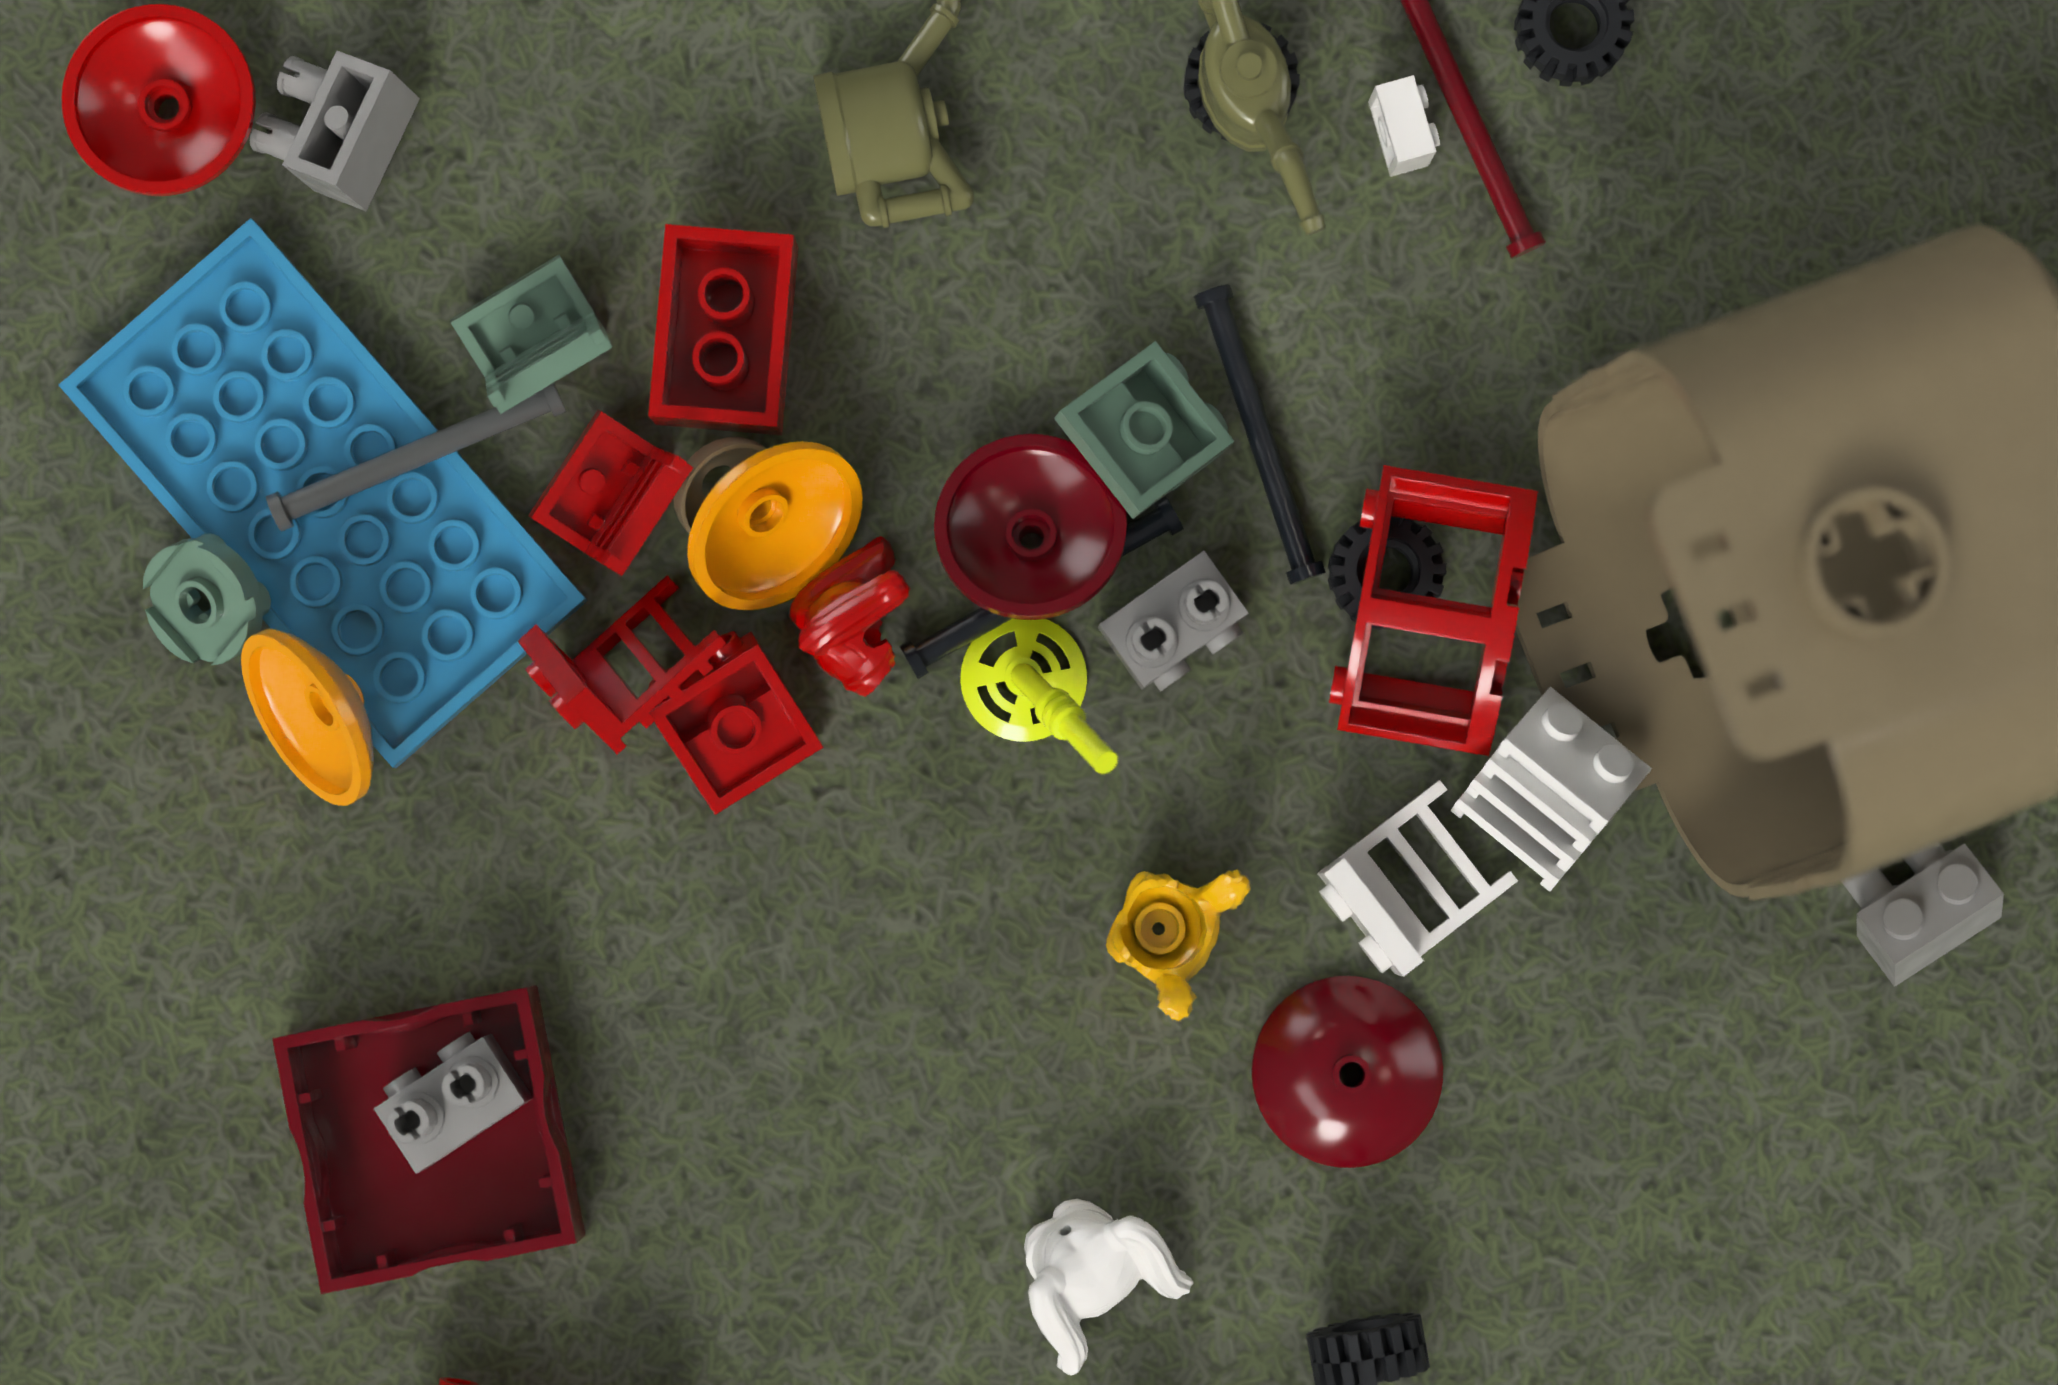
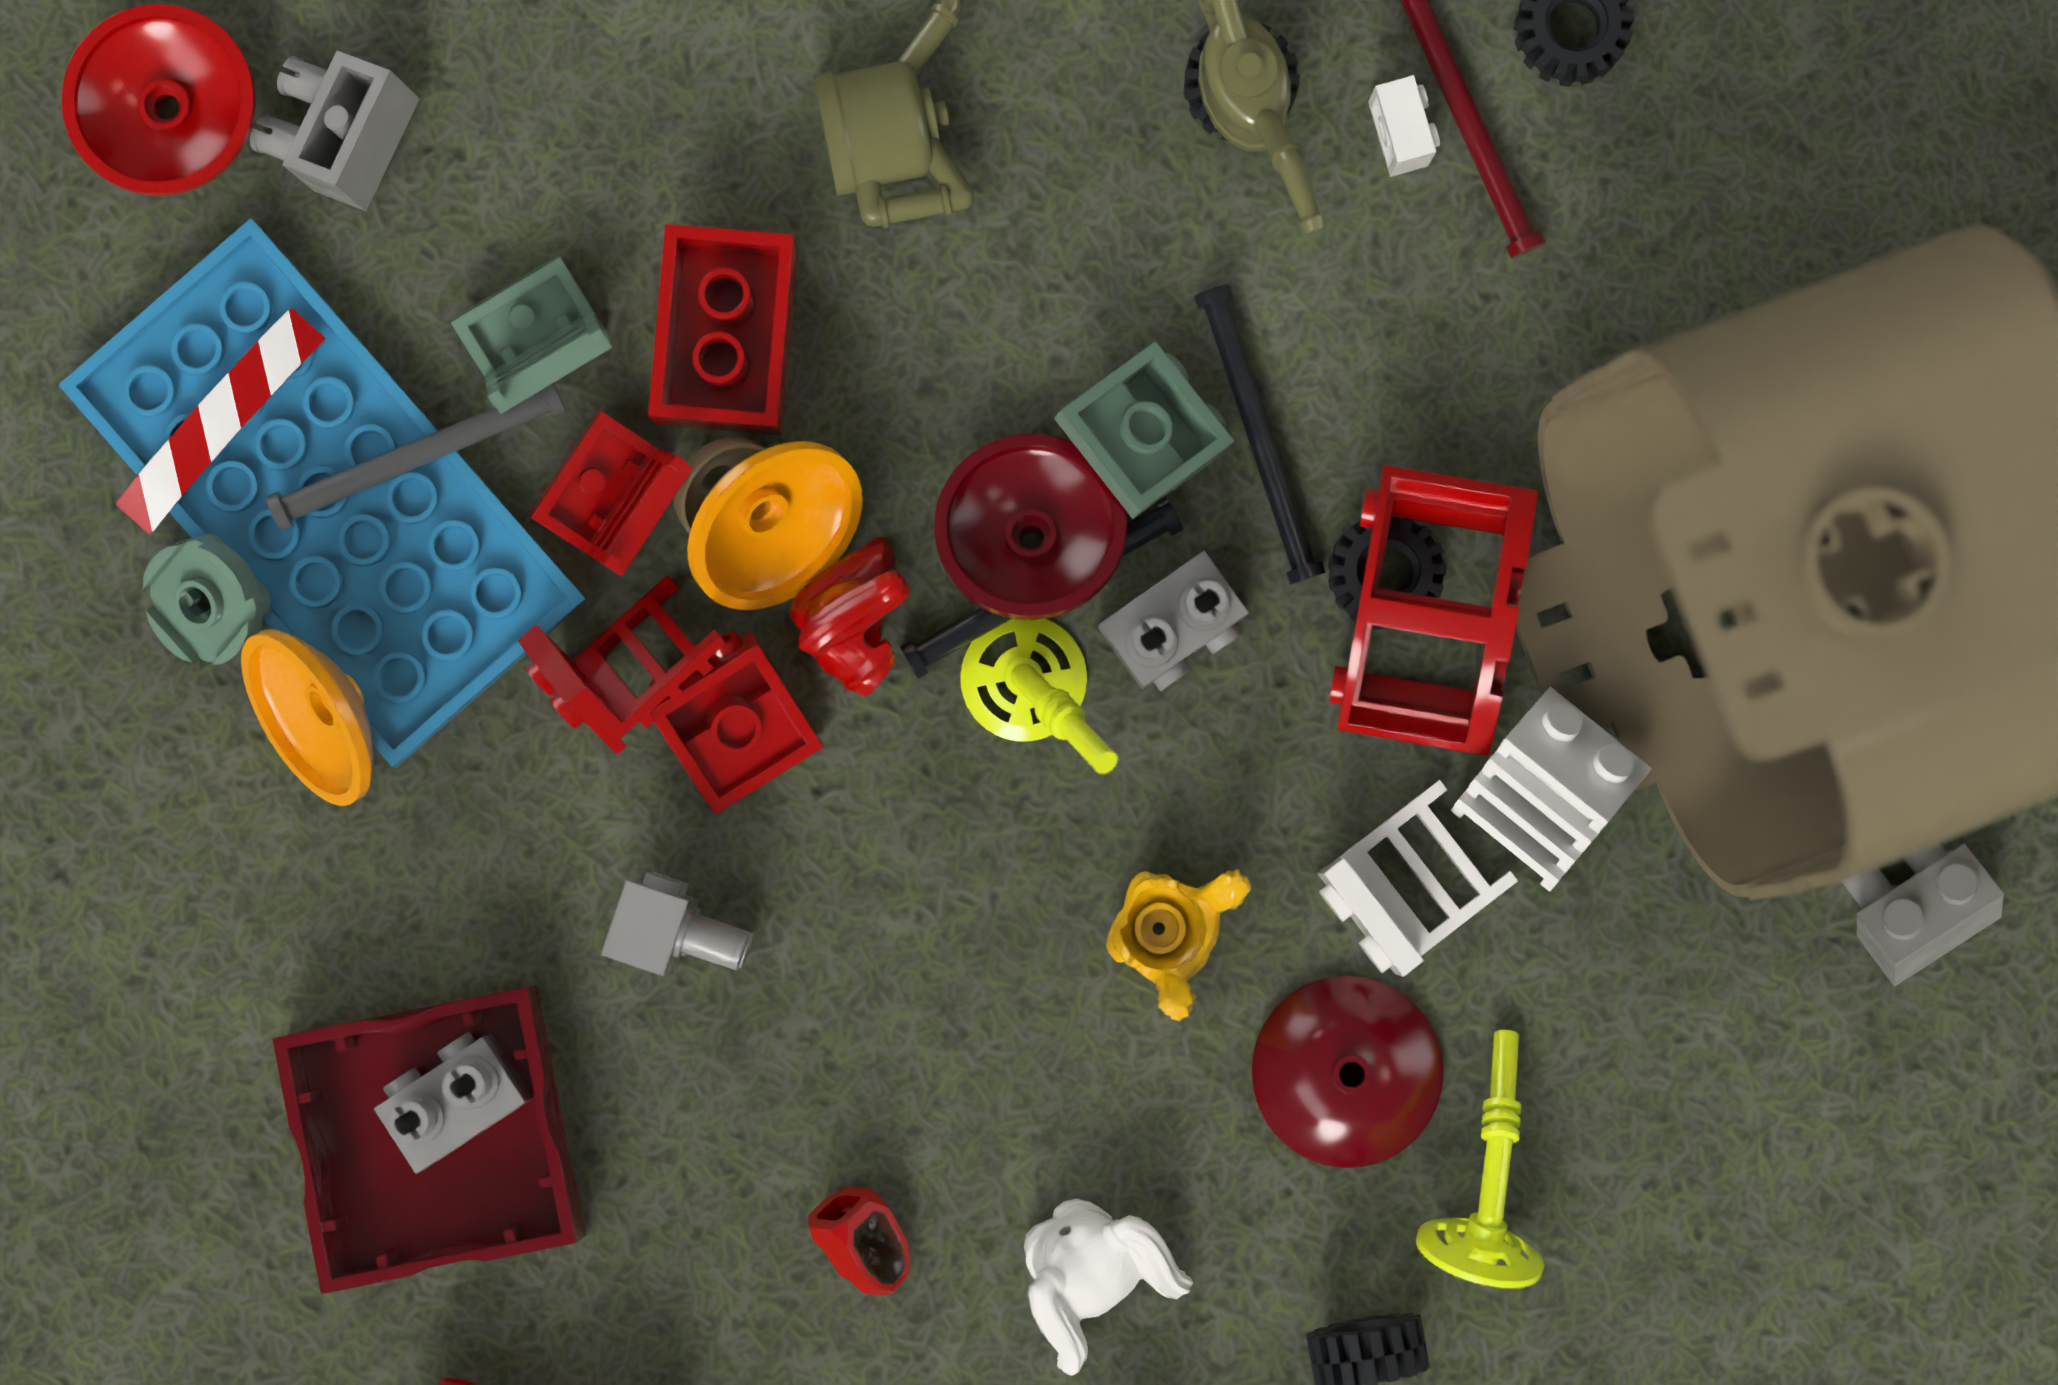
none -> sticker [116,308,325,534]
none -> light grey brick [601,872,754,976]
none -> red rock [808,1187,911,1296]
none -> neon yellow dish [1416,1030,1544,1288]

